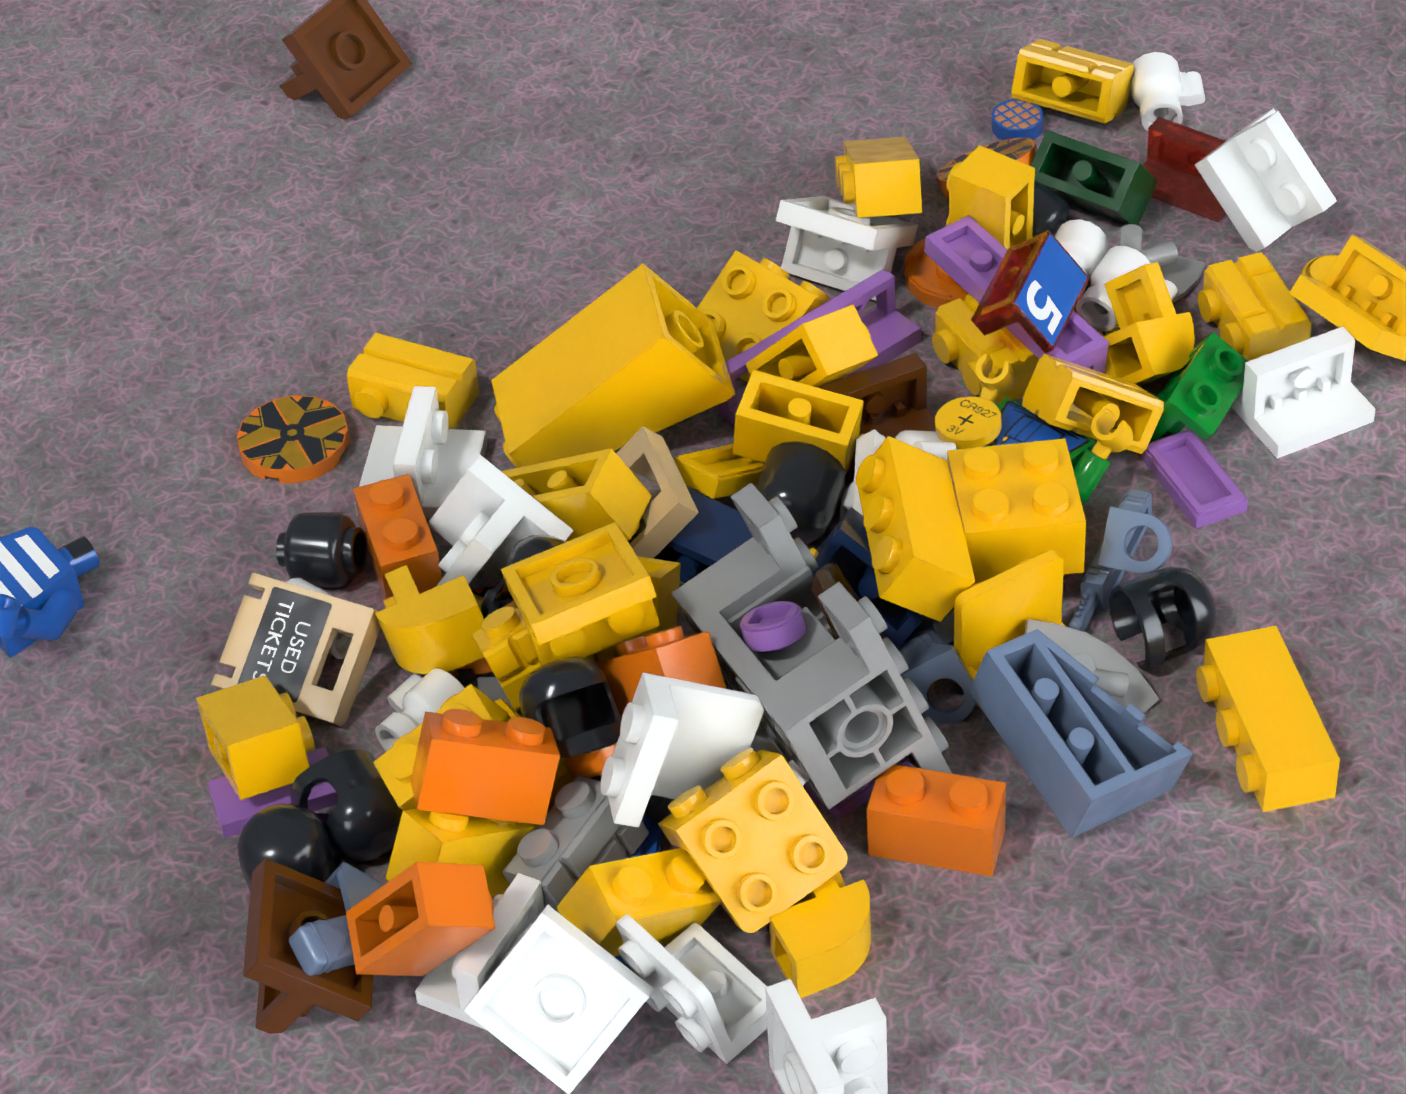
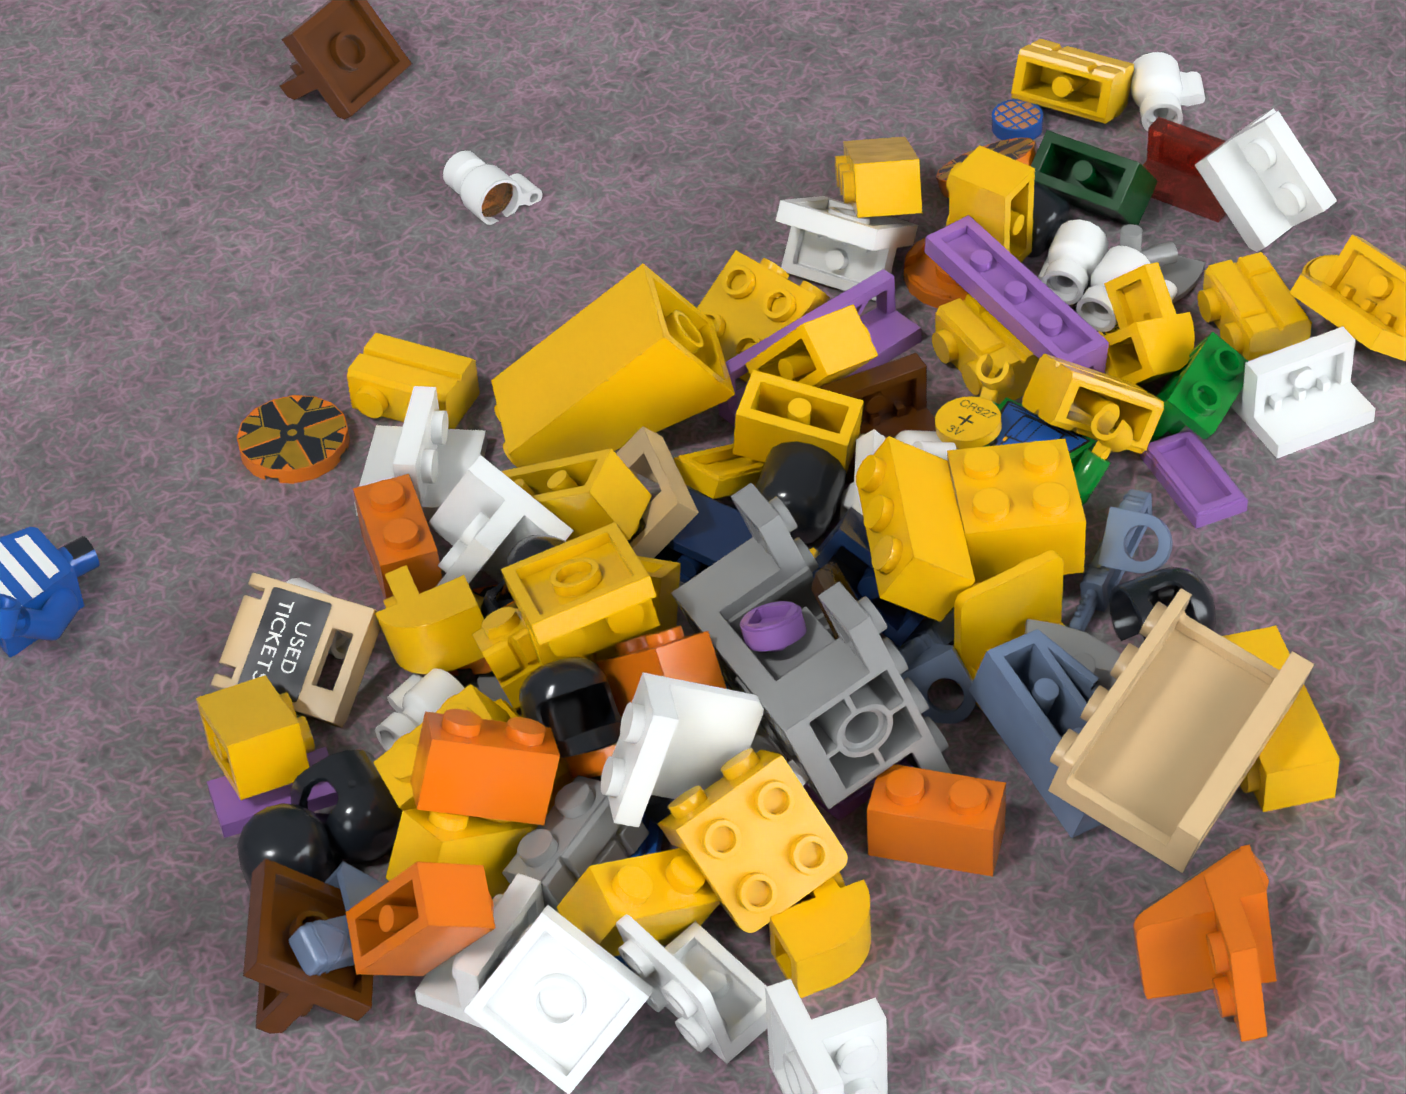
black head [276,512,367,588] -> none
panel [971,230,1089,354] -> none
none -> white piece [443,151,543,225]
none -> tan panel [1048,588,1314,873]
none -> orange piece [1133,844,1277,1042]

